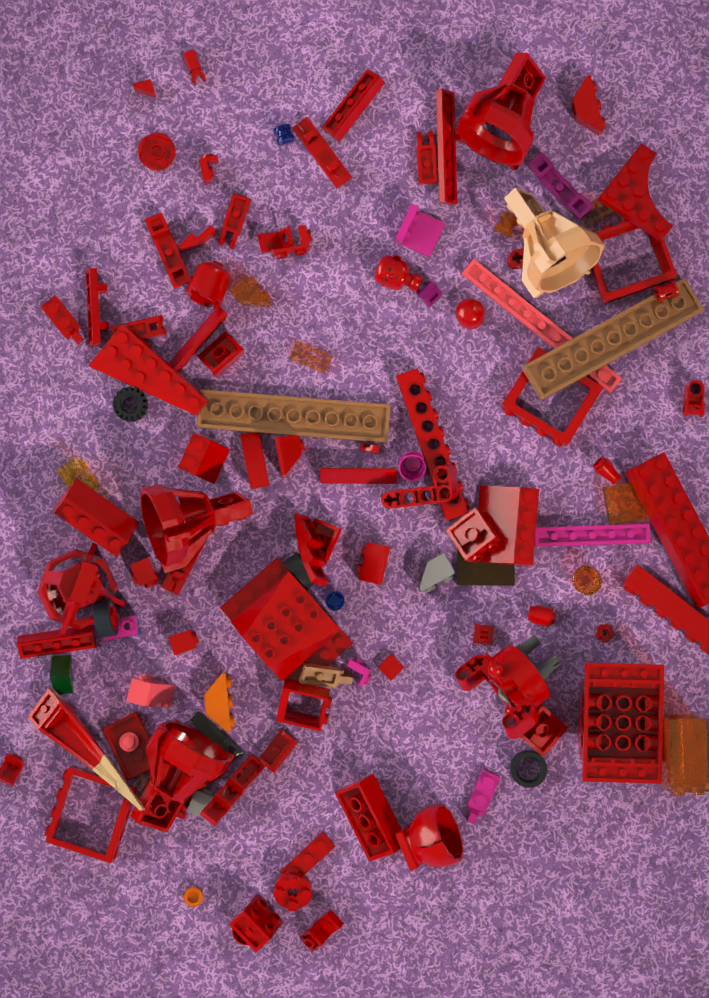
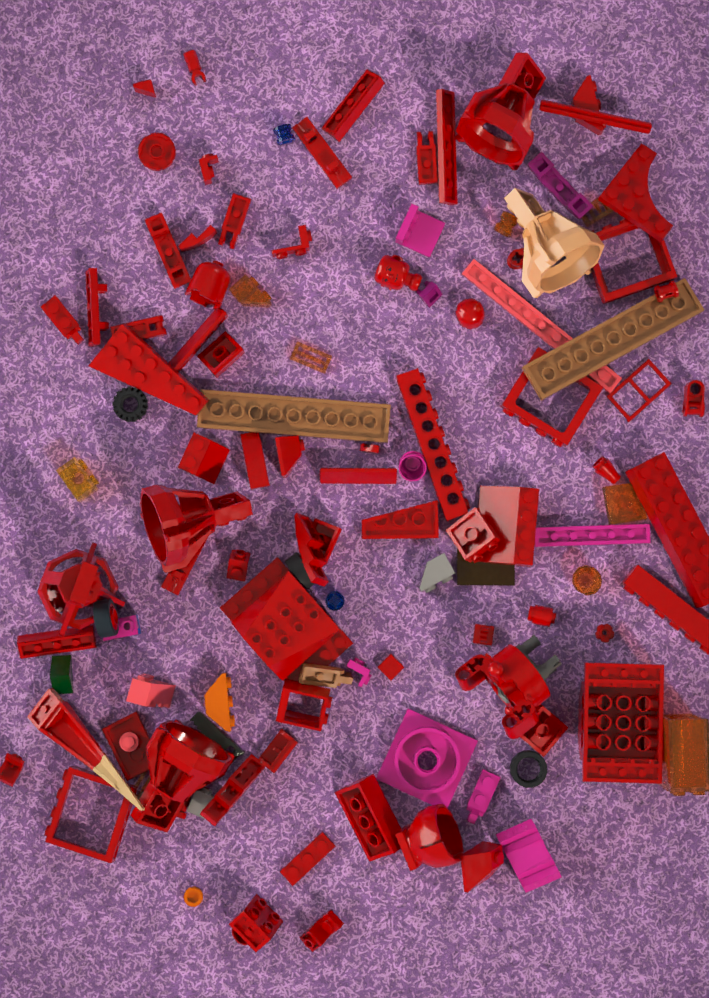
red slope [53,478,139,557] -> none
red brick [130,557,161,588] -> none
red brick [168,629,200,655] -> none
red bracket [257,226,294,253] -> none
red plate [273,872,312,912] -> none
red slope [356,542,391,585] -> none
red beam [381,464,458,509] -> none
none -> red bracket [226,549,251,582]
none -> red wing [362,500,439,539]
none -> dark pink piece [376,708,478,808]
none -> red slope [460,841,504,893]
none -> dark pink slope [496,819,562,893]
none -> red axle [539,100,652,134]
none -> red window [606,359,672,422]

